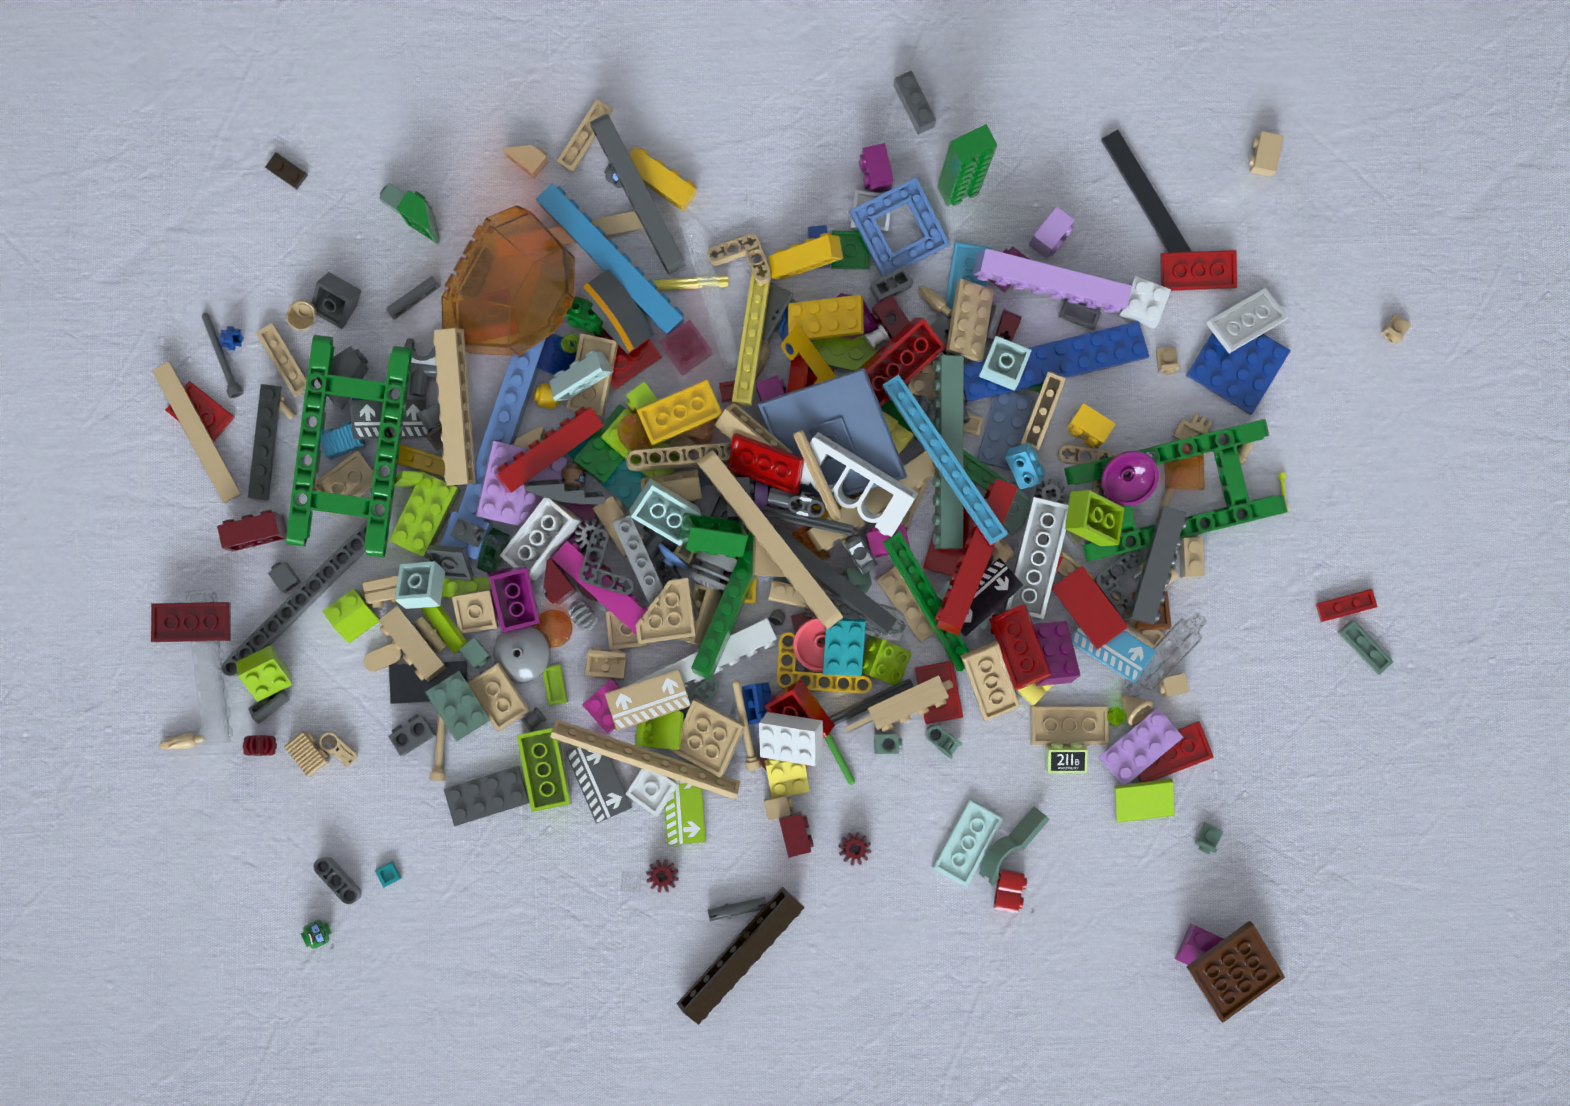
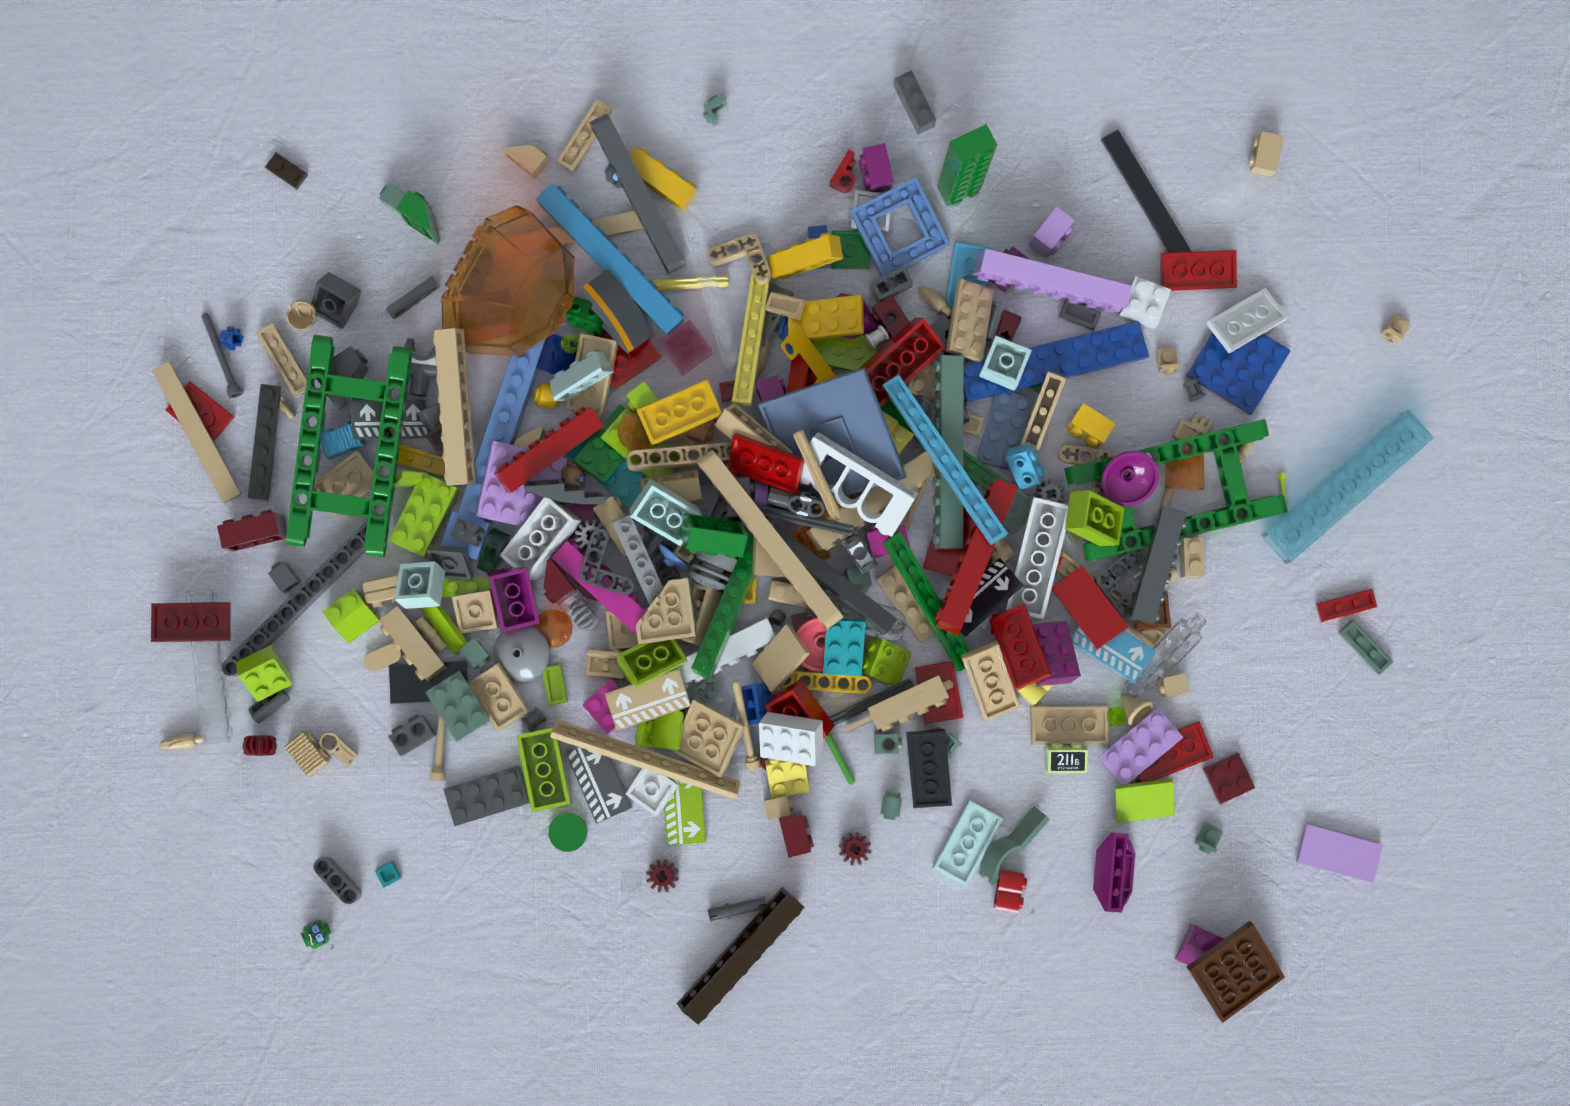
none -> green tile [548,813,588,852]
none -> lime slope [617,639,688,688]
none -> sand green bracket [703,94,727,126]
none -> tan tile [752,624,810,693]
none -> tan tile [765,292,806,320]
none -> red plate [829,149,856,194]
none -> sand green brick [880,791,902,820]
none -> black tile [906,729,952,808]
none -> magenta wedge [1093,832,1135,913]
none -> dark grey bush [1182,378,1206,402]
none -> dark red plate [1203,753,1255,804]
none -> clear light blue brick [1261,409,1434,564]
none -> lavender tile [1297,824,1383,883]

